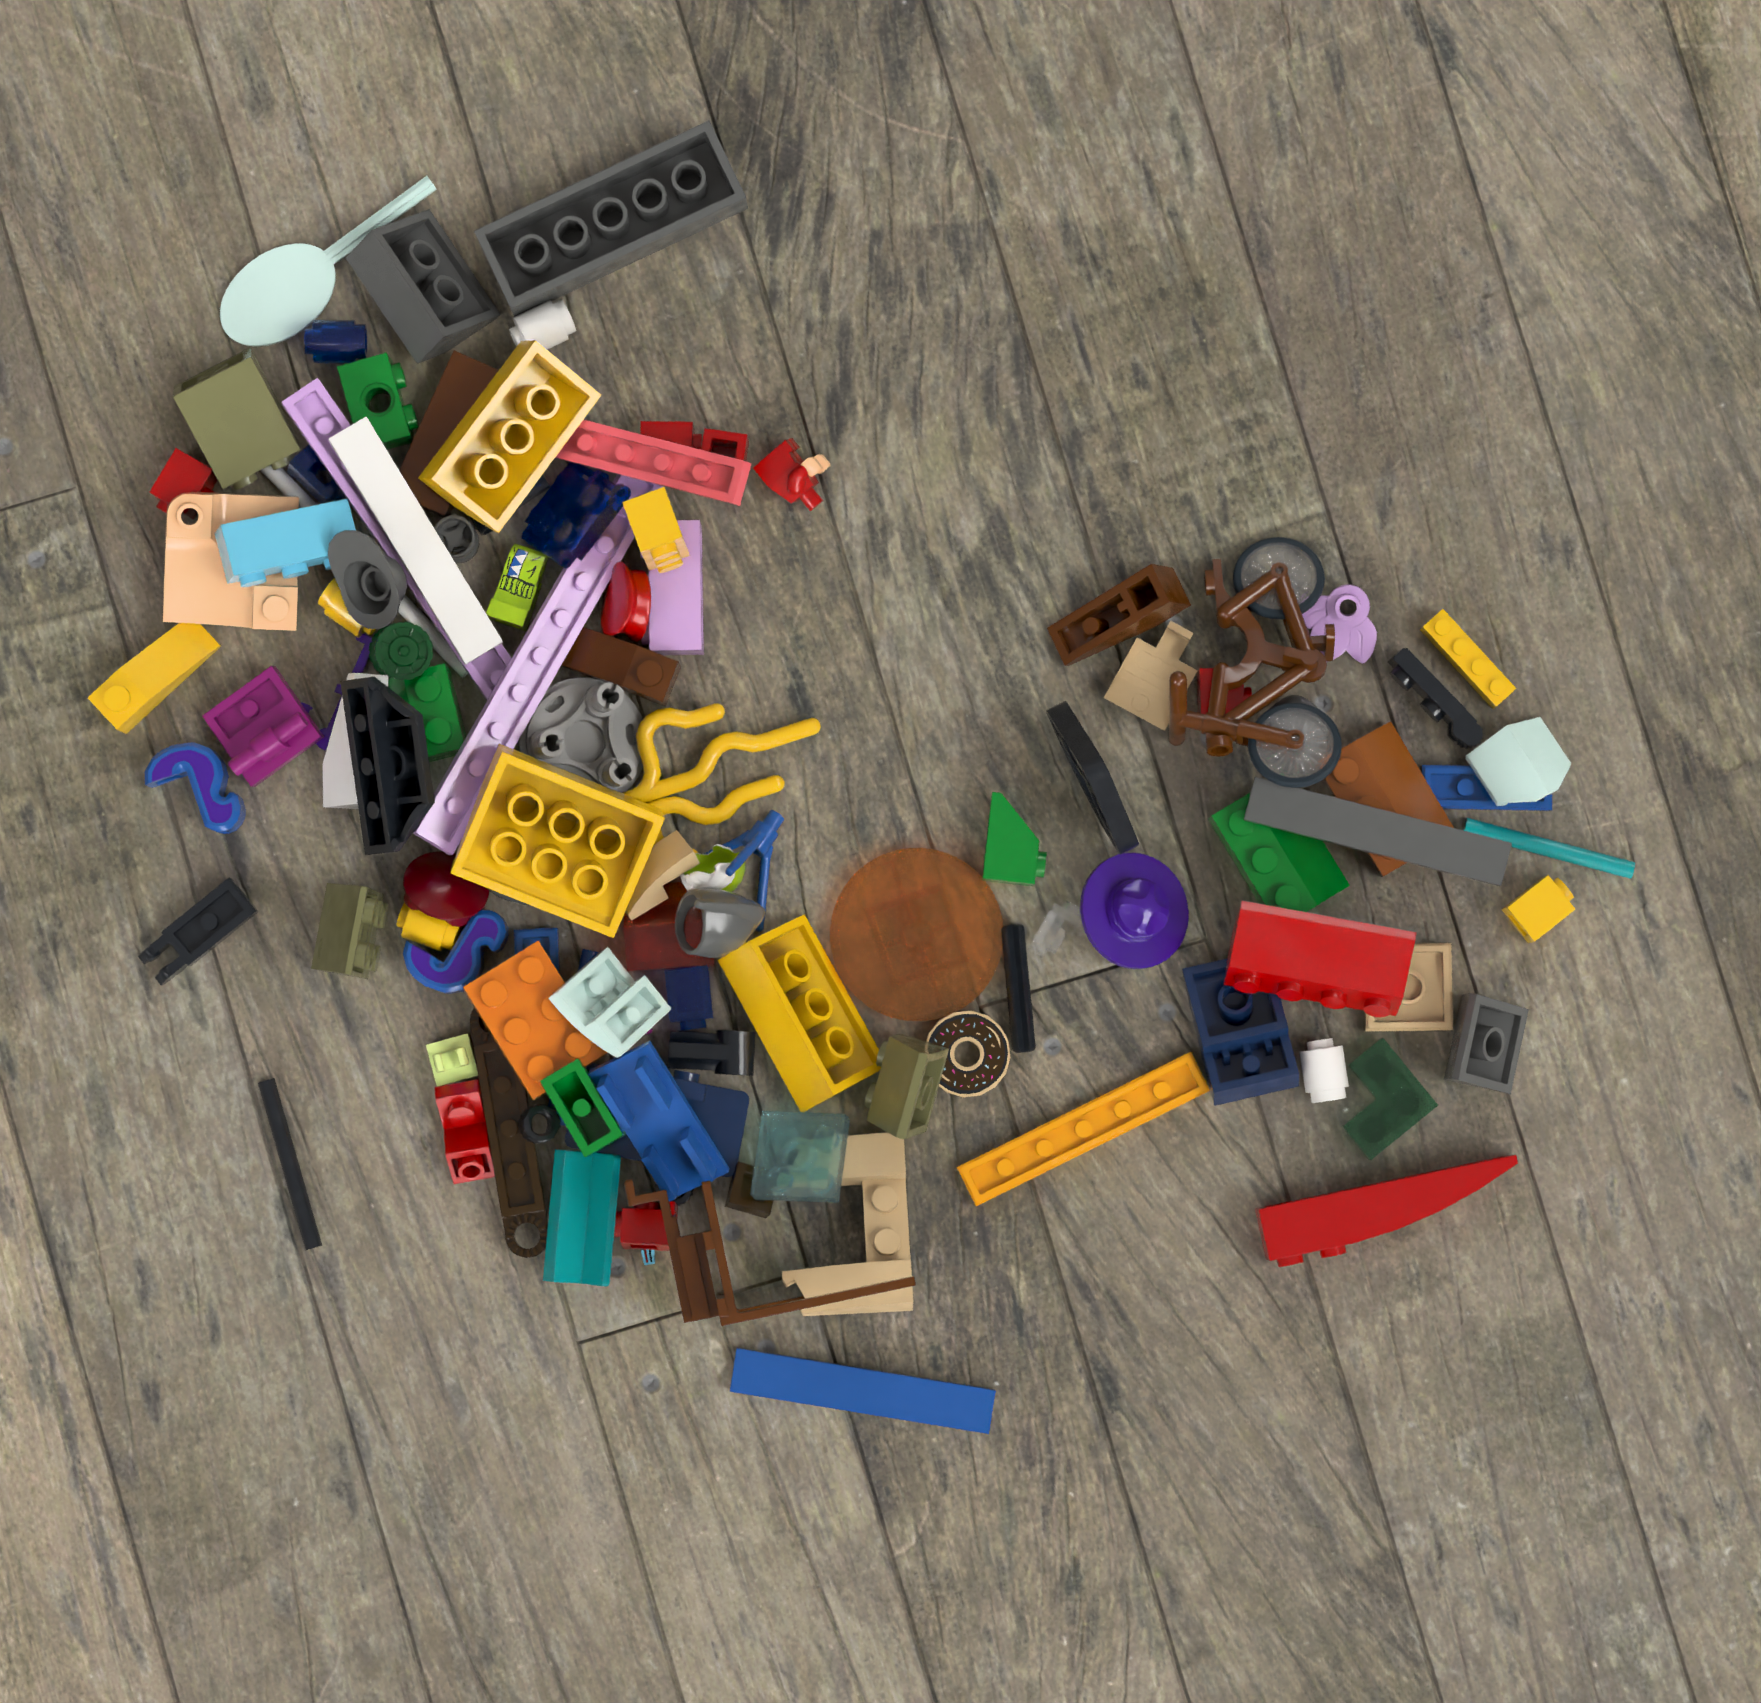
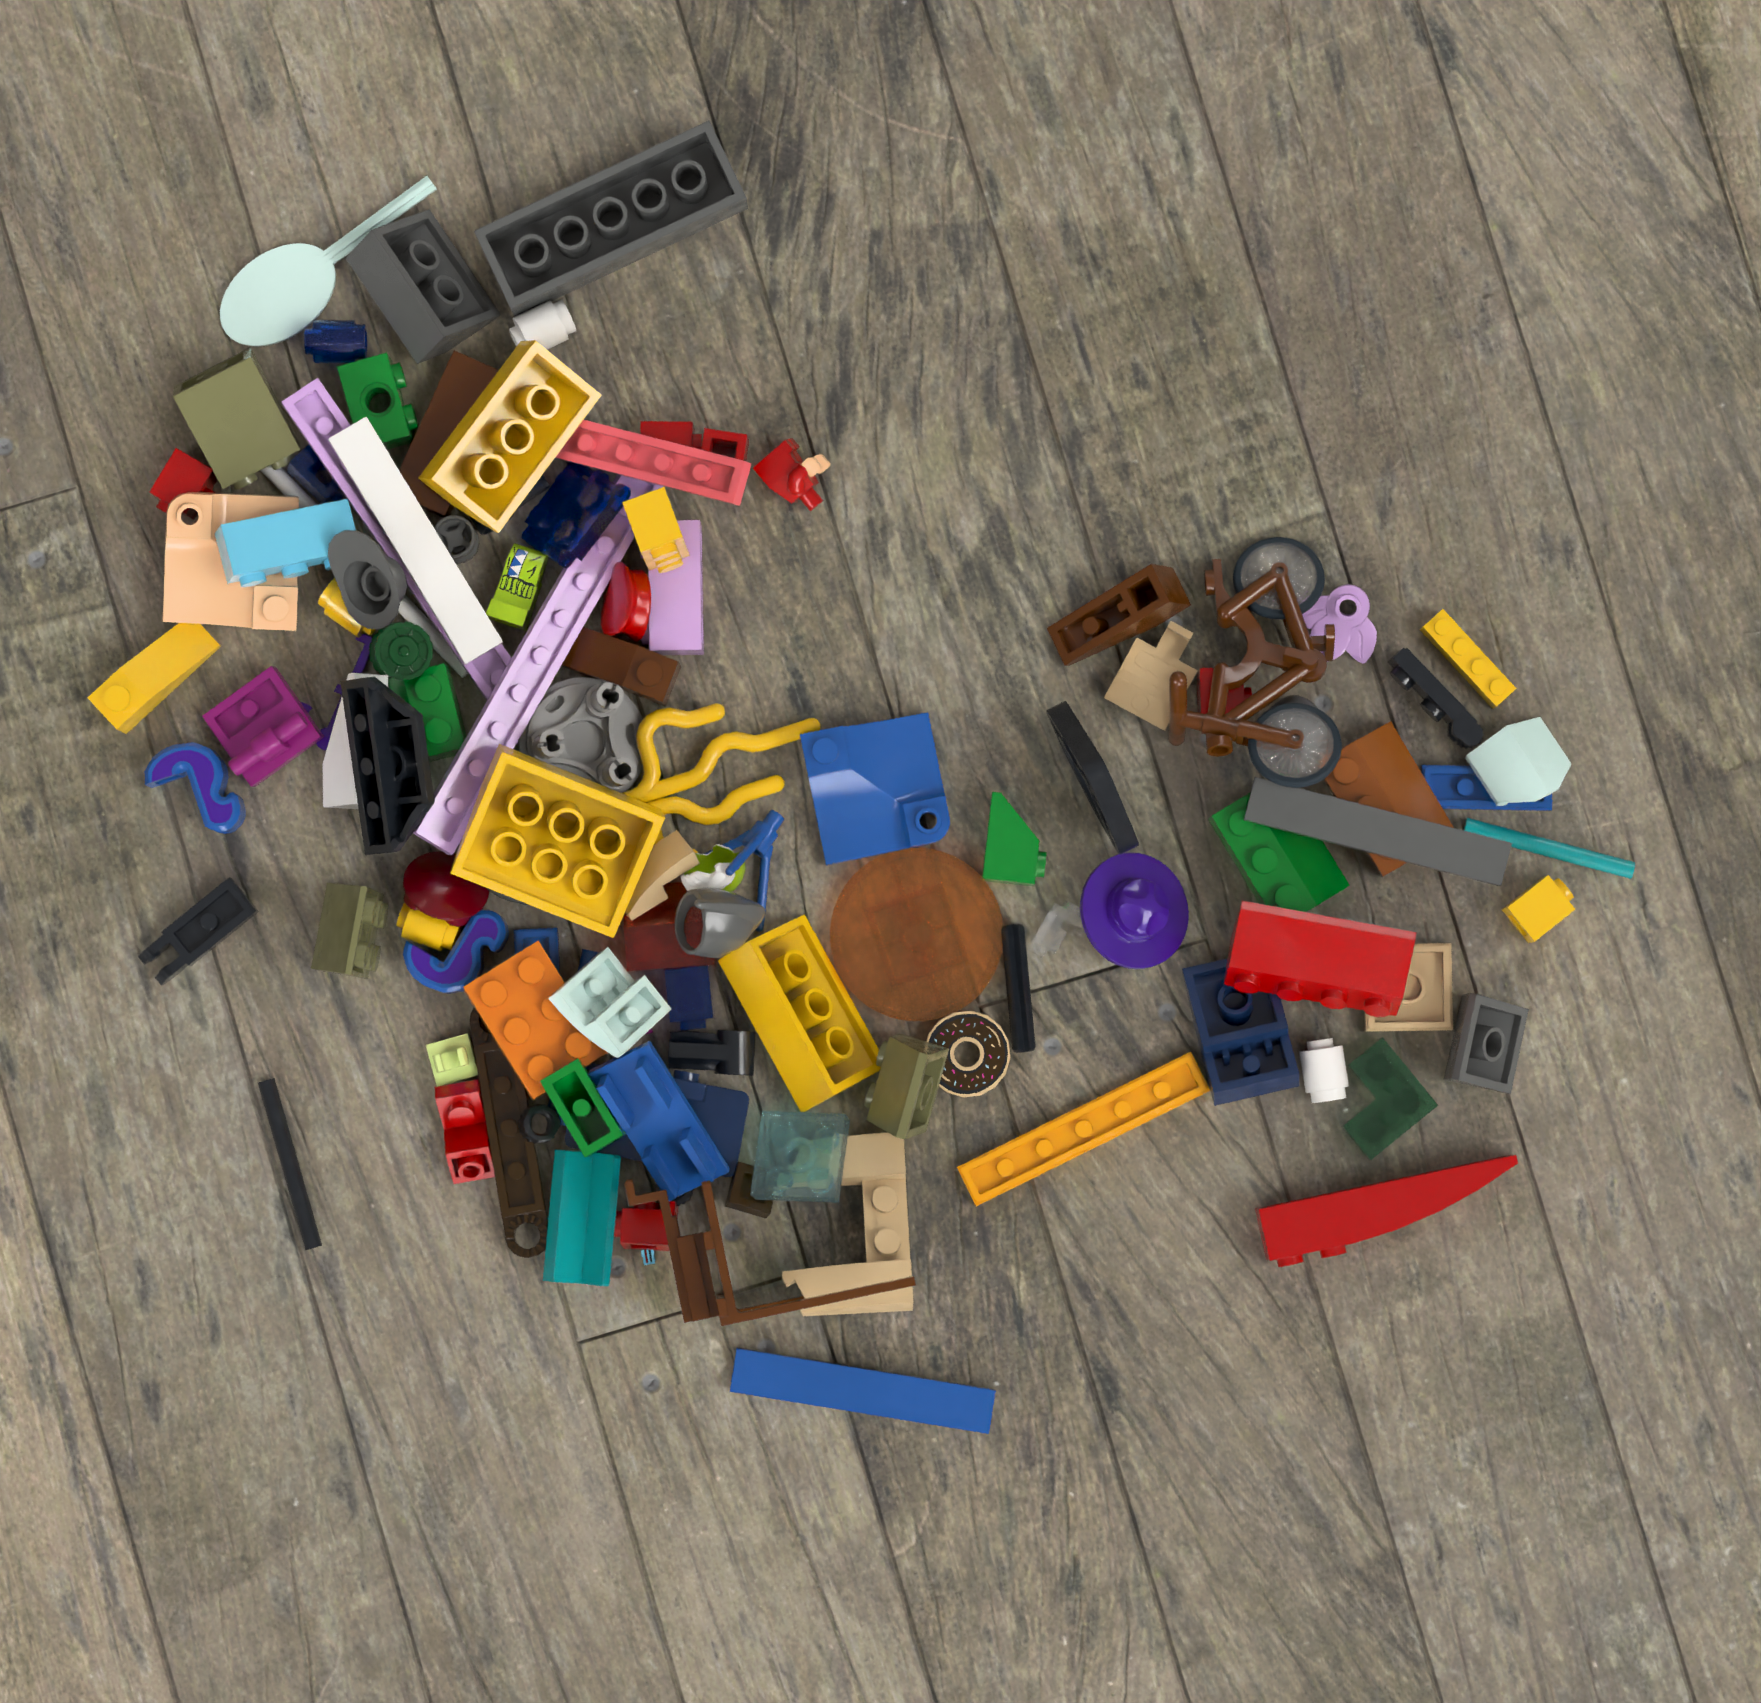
none -> blue slope [800,712,950,866]

